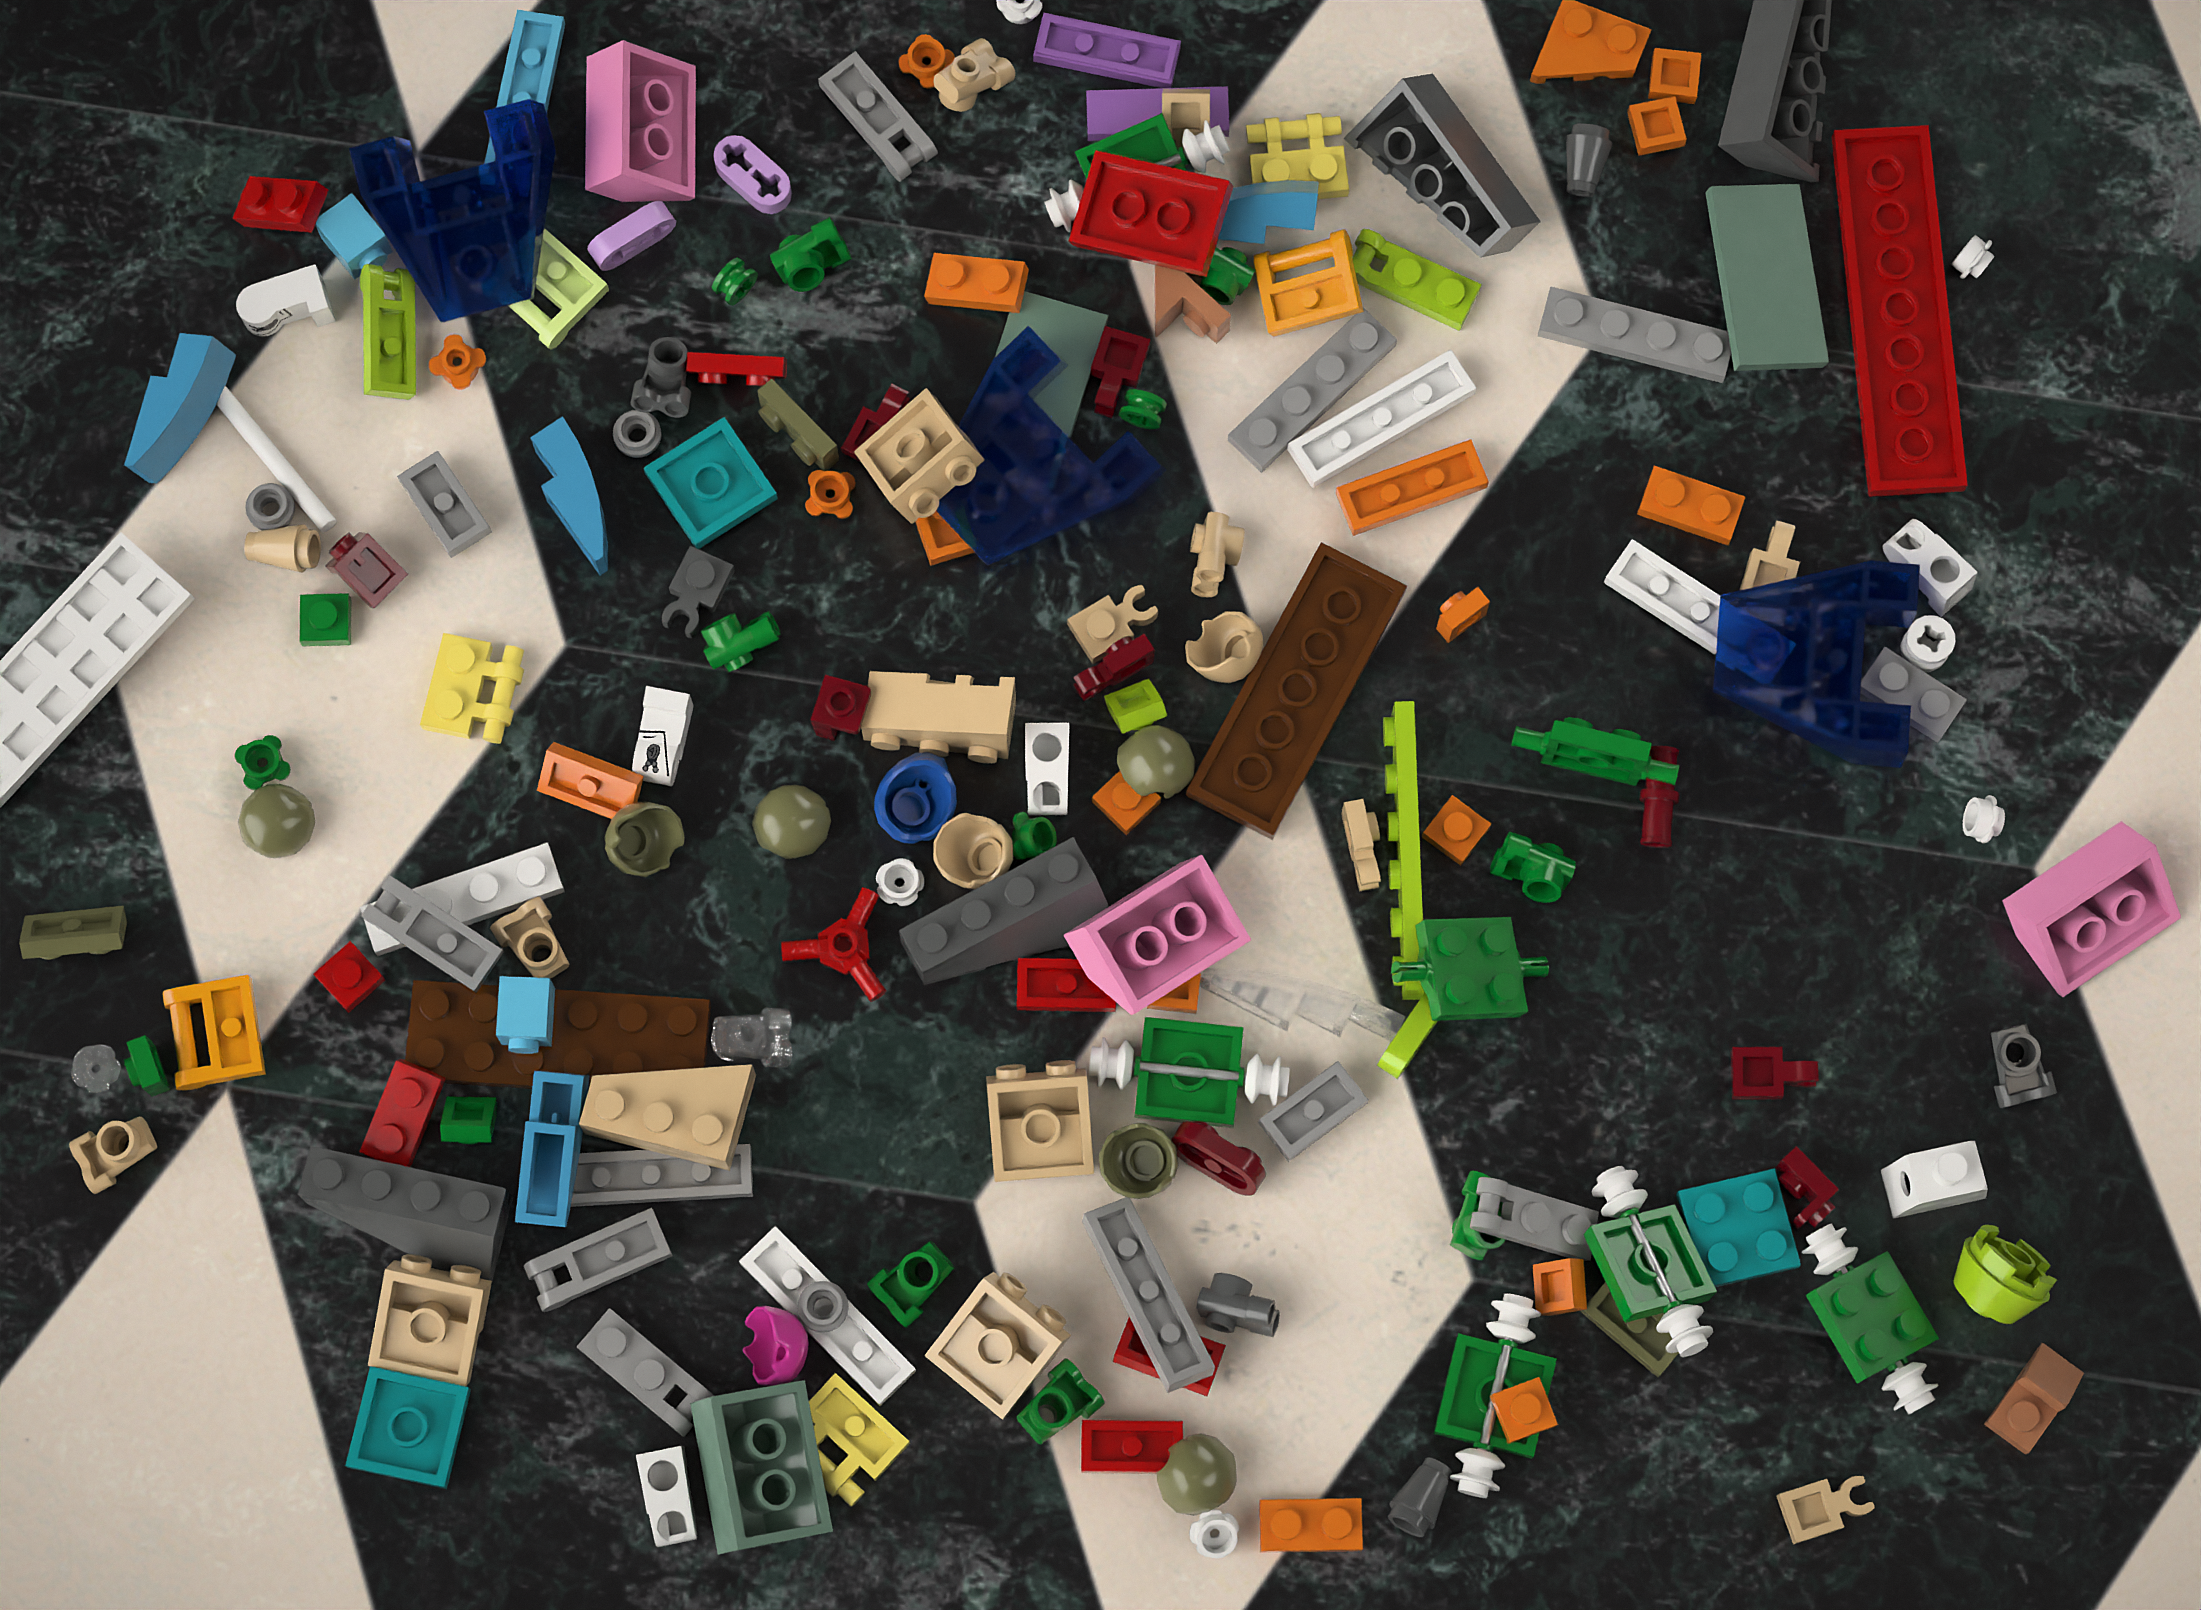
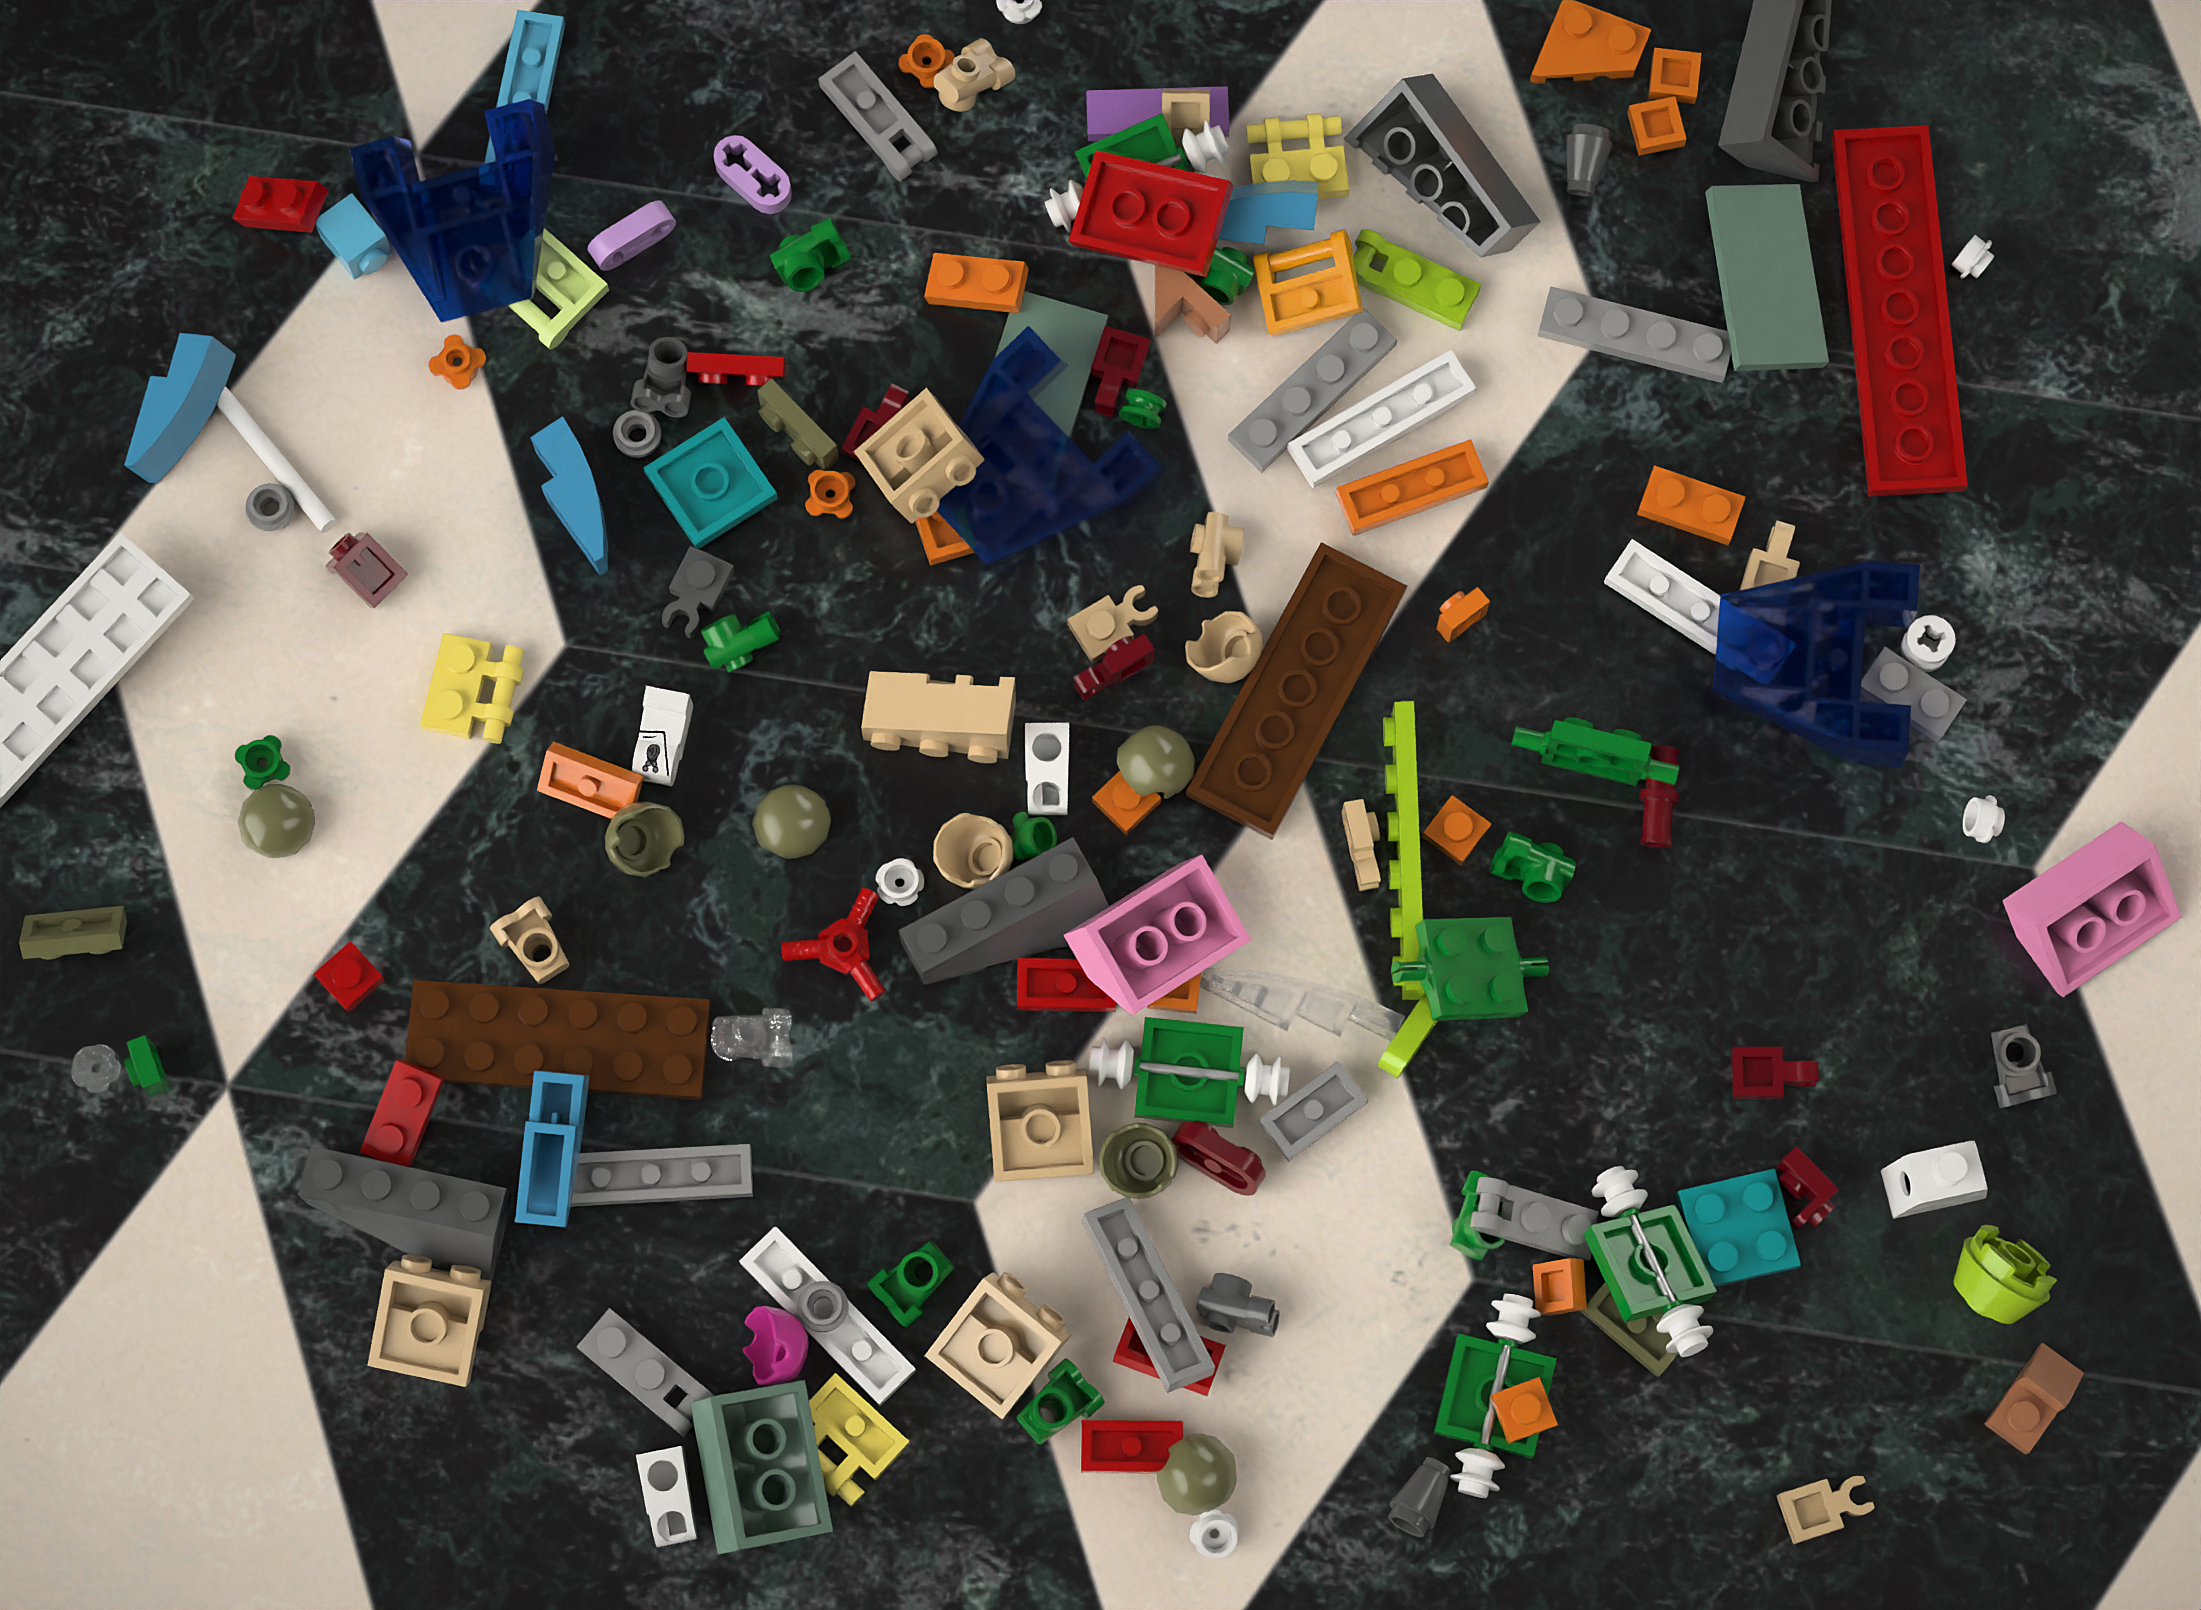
tan plate [69,1116,157,1194] -> none
light orange plate [163,975,266,1091] -> none
white leg [236,264,336,336] -> none
tan cone [244,524,321,573] -> none
green plate [299,593,351,647] -> none
teal plate [345,1366,471,1489] -> none
lime plate [360,264,416,400] -> none
white plate [360,843,565,956] -> none
light grey plate [361,875,504,993] -> none
light grey plate [397,451,492,558] -> none
green plate [440,1096,497,1144] -> none
medium azure brick [496,976,555,1054] -> none
light grey plate [523,1208,673,1312] -> none
tan wedge [579,1064,756,1171] -> none
bright pink slope [585,40,696,202] -> none
green bush [712,257,758,306] -> none
dark red bracket [811,675,871,741] -> none
blue hair [874,752,957,844] -> none
medium lavender tile [1033,12,1181,88] -> none
lime plate [1104,678,1167,734] -> none
orange plate [1259,1498,1363,1553] -> none
green plate [1802,1223,1939,1414] -> none
white leg [1883,519,1978,617] -> none

